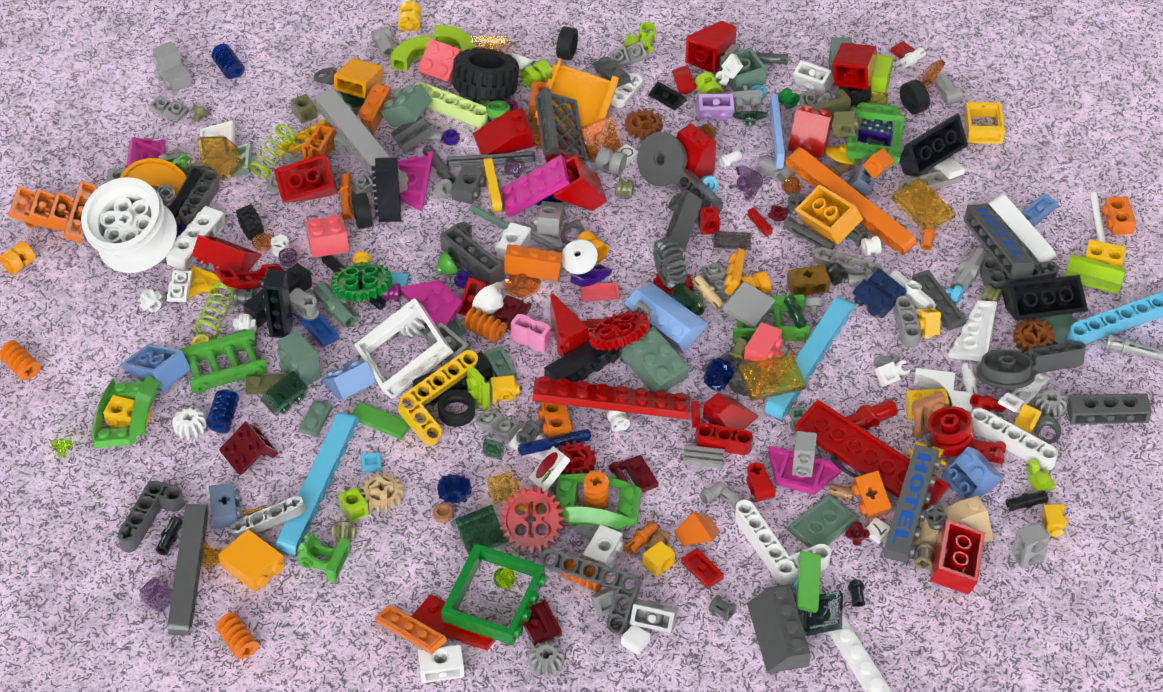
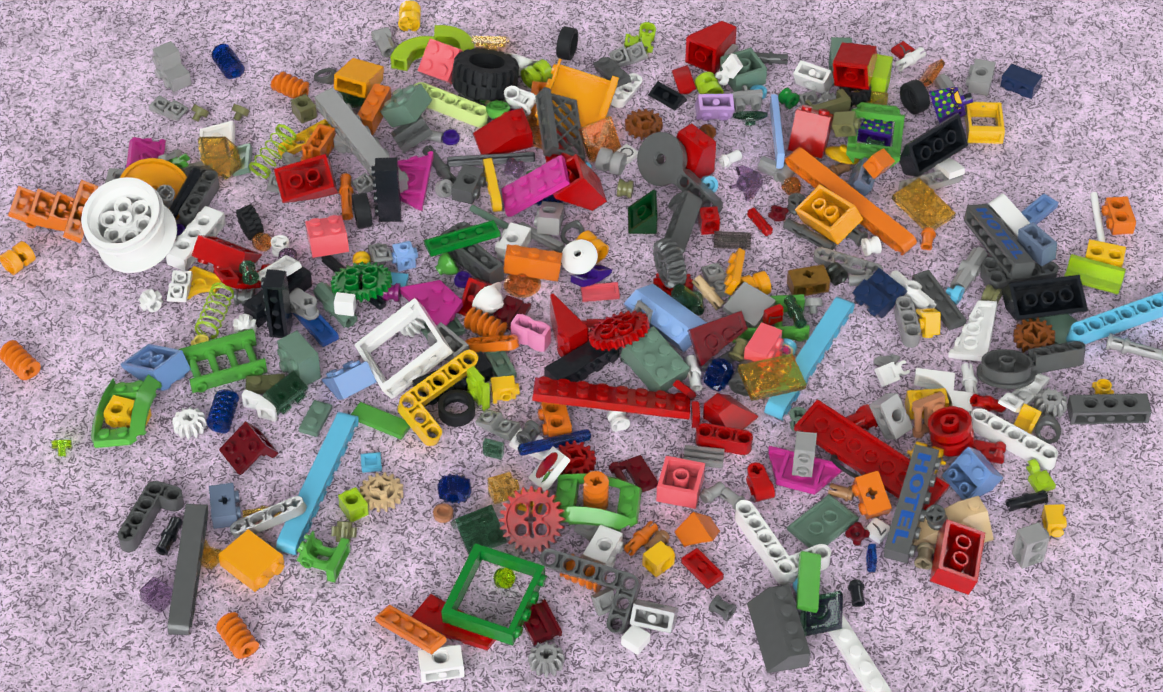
none -> olive tile [231,103,250,121]
none -> clear green bush [239,260,259,285]
none -> white slope [242,390,277,422]
none -> white tile [255,255,302,281]
none -> orange piece [271,71,309,99]
none -> white piece [334,292,356,316]
none -> light grey slope [368,243,392,262]
none -> light blue brick [391,241,418,272]
none -> green tile [424,220,500,257]
none -> orange beam [465,335,519,353]
none -> white piece [504,86,536,115]
none -> dark green slope [628,189,657,234]
none -> coral brick [656,456,705,509]
none -> red tile [673,380,697,400]
none -> white pin [685,355,703,391]
none -> dark red wing [687,311,748,366]
none -> red tile [763,304,784,326]
none -> tile [780,338,797,357]
none -> clear blue tile [866,544,877,572]
none -> light grey brick [869,393,913,440]
none -> dark purple torso [929,87,973,124]
none -> light grey brick [965,58,996,96]
none -> dark blue brick [1000,63,1043,99]
none -> sand blue brick [1017,222,1057,266]
none -> yellow plate [1092,379,1114,394]

